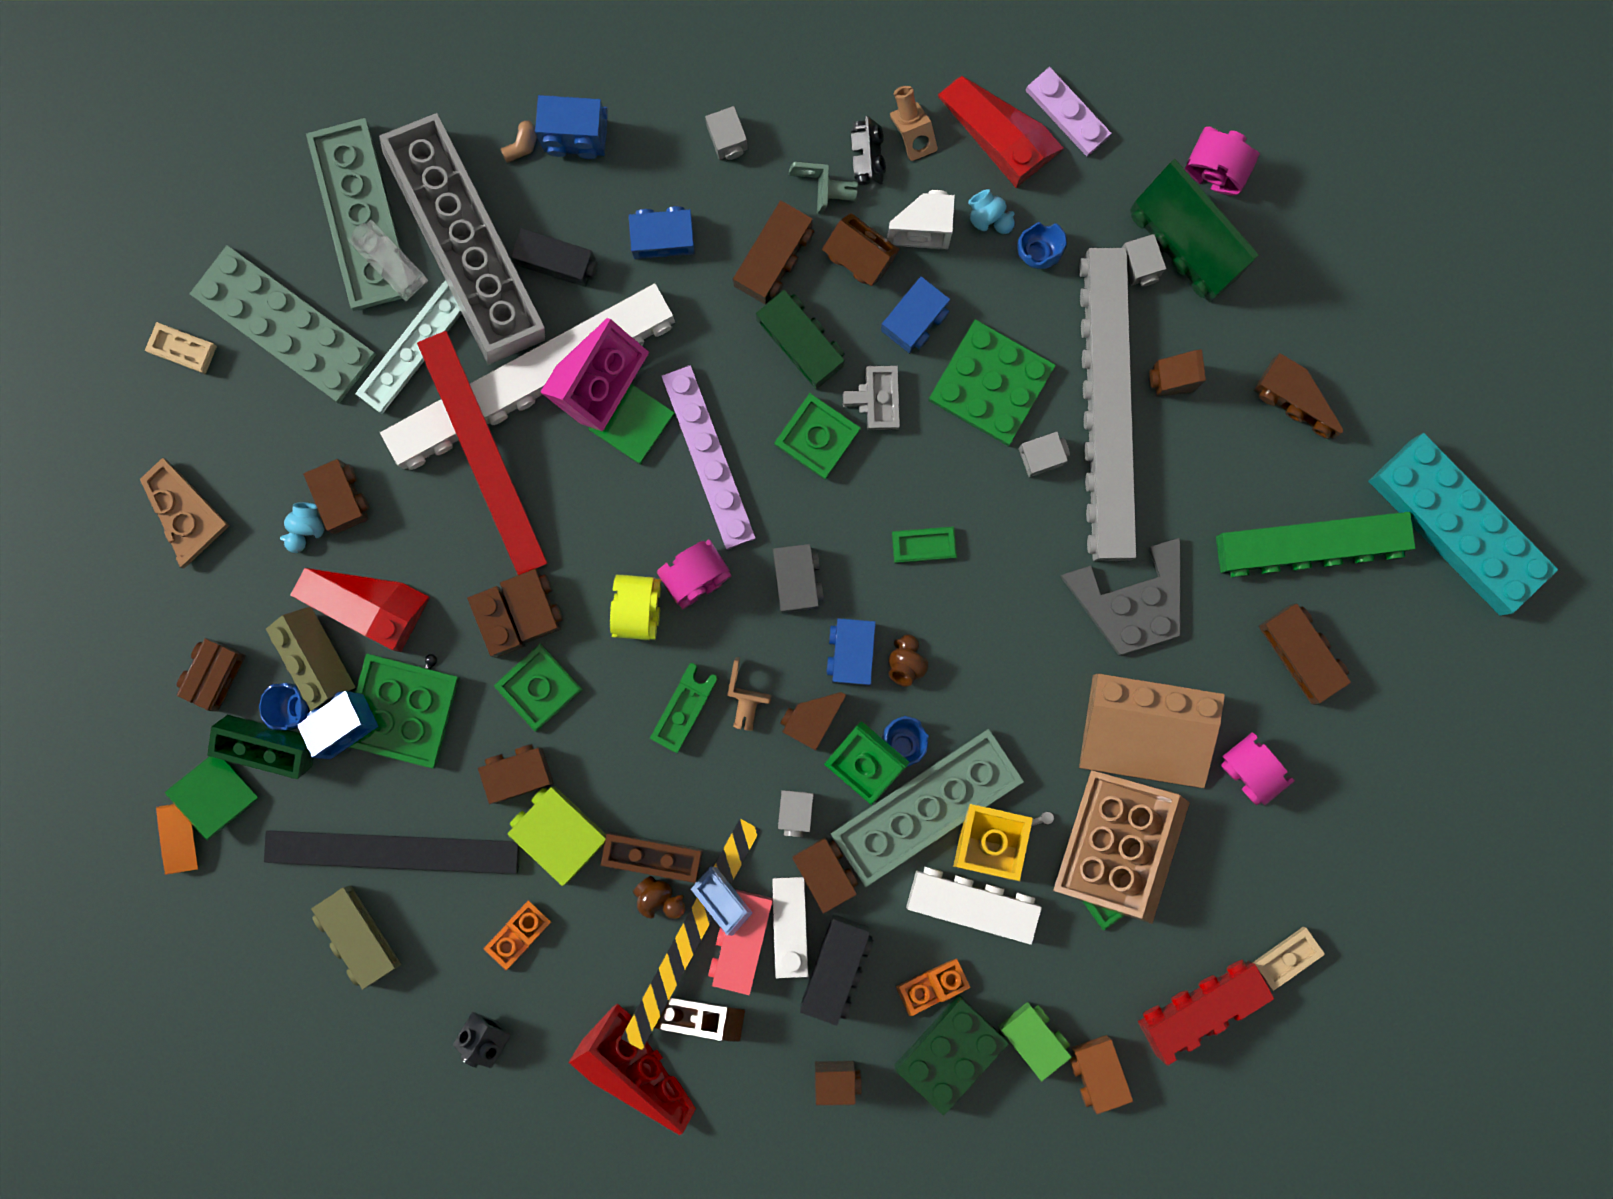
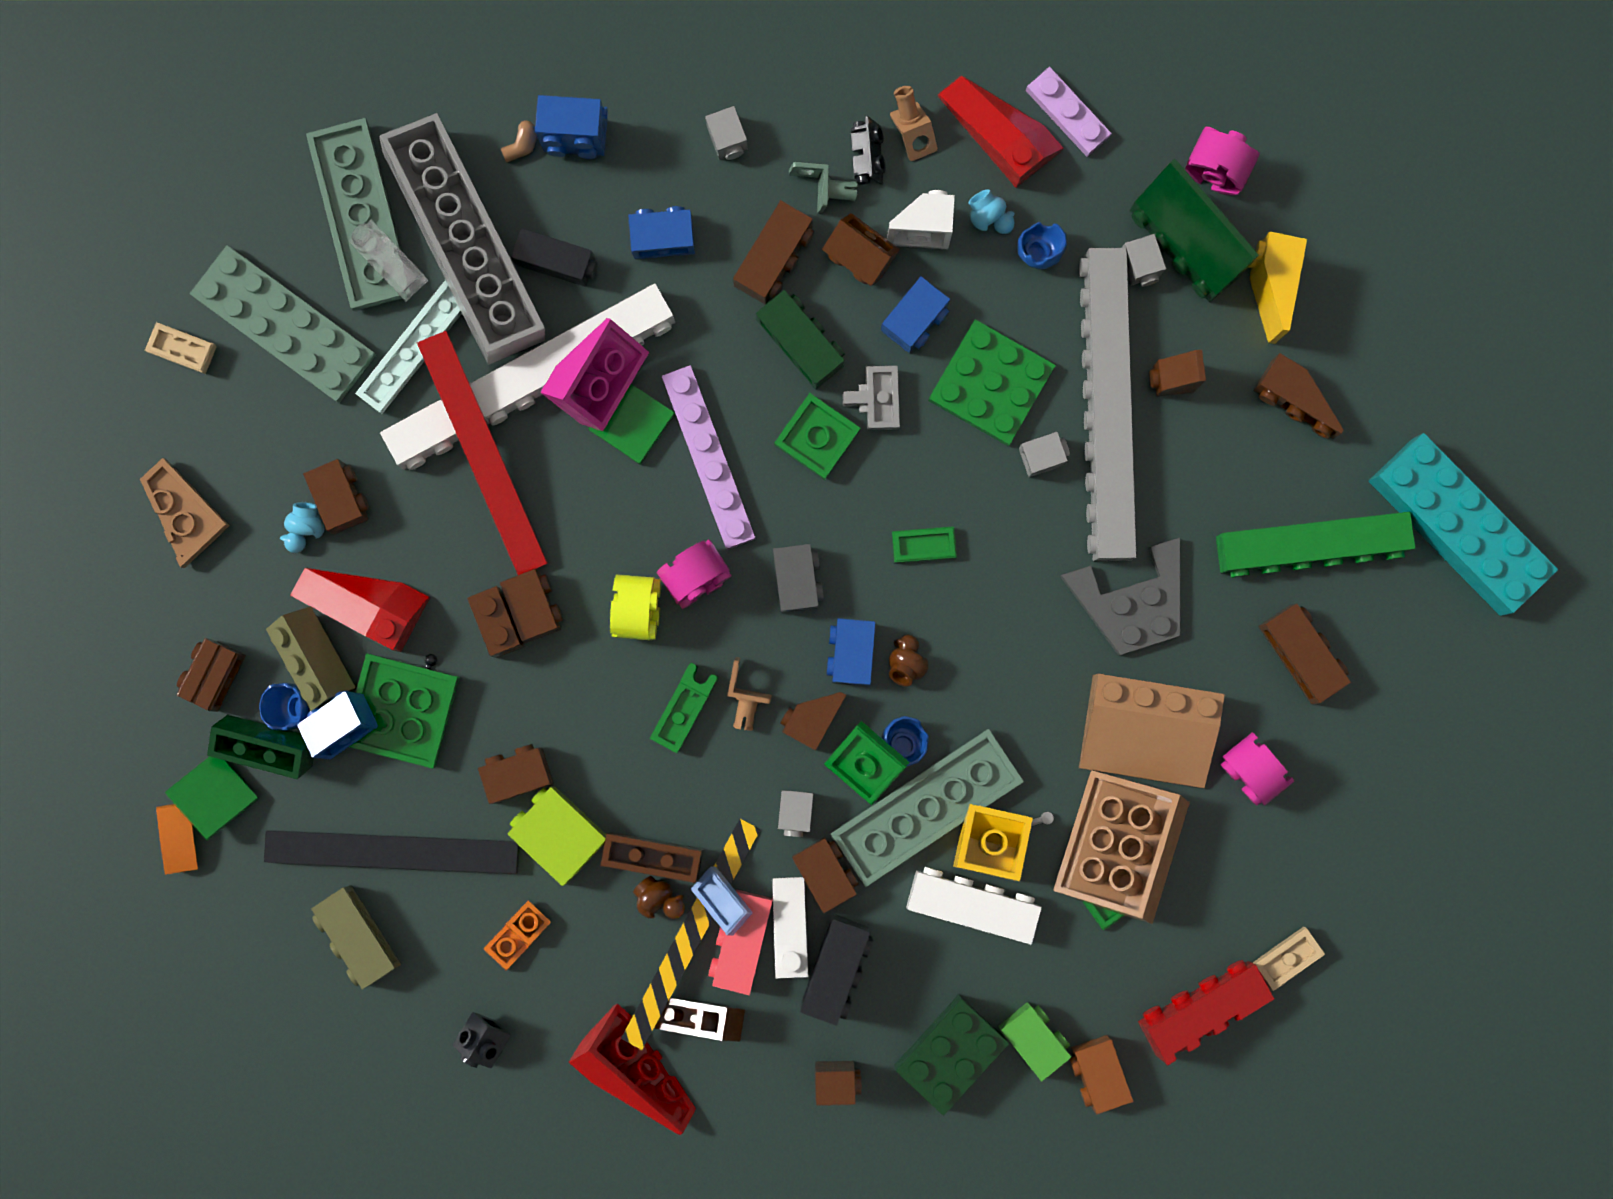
green tile [494,644,583,732] -> none
orange slope [896,959,971,1016] -> none
none -> yellow slope [1249,232,1307,344]

